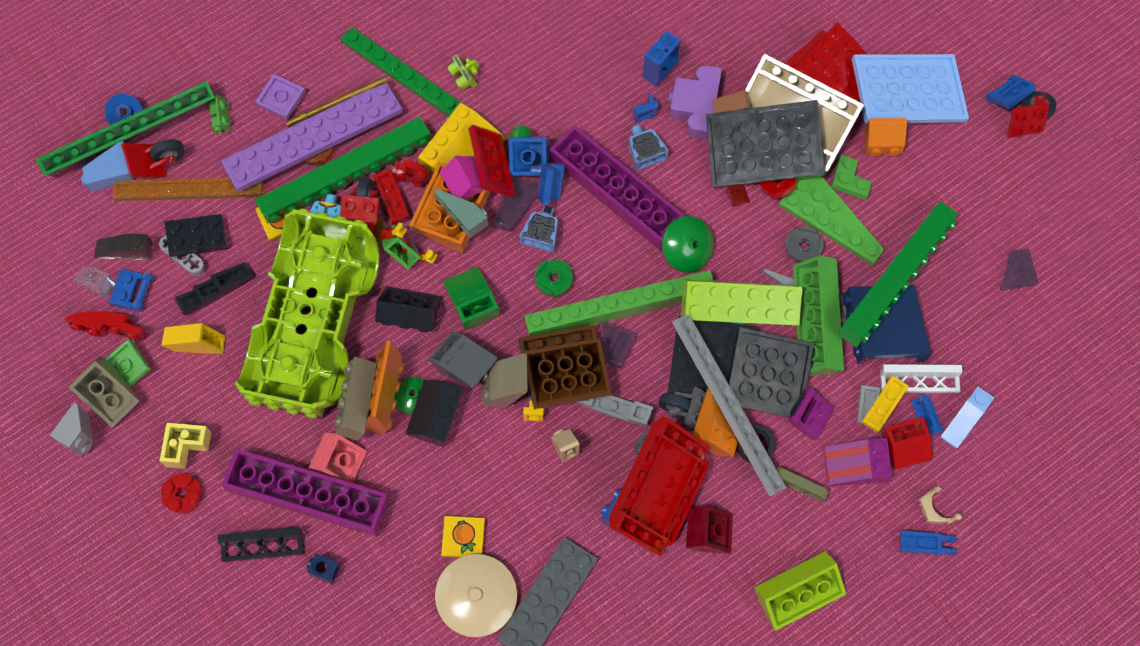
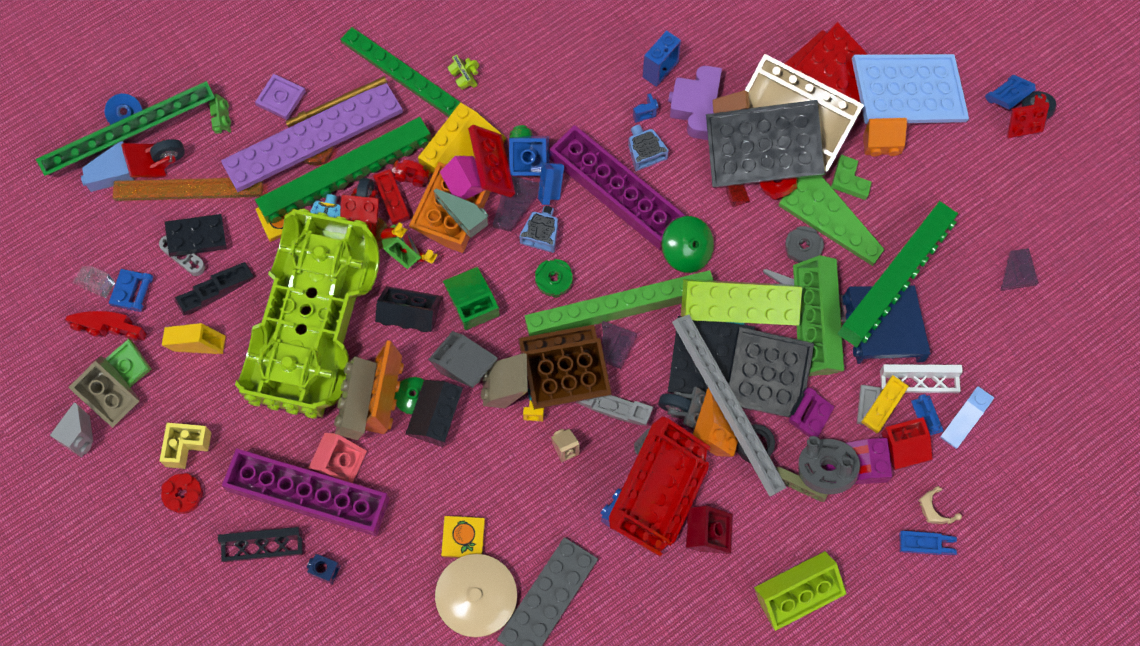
clear smoke slope [94,234,153,260] -> none
none -> dark grey piece [798,436,860,494]

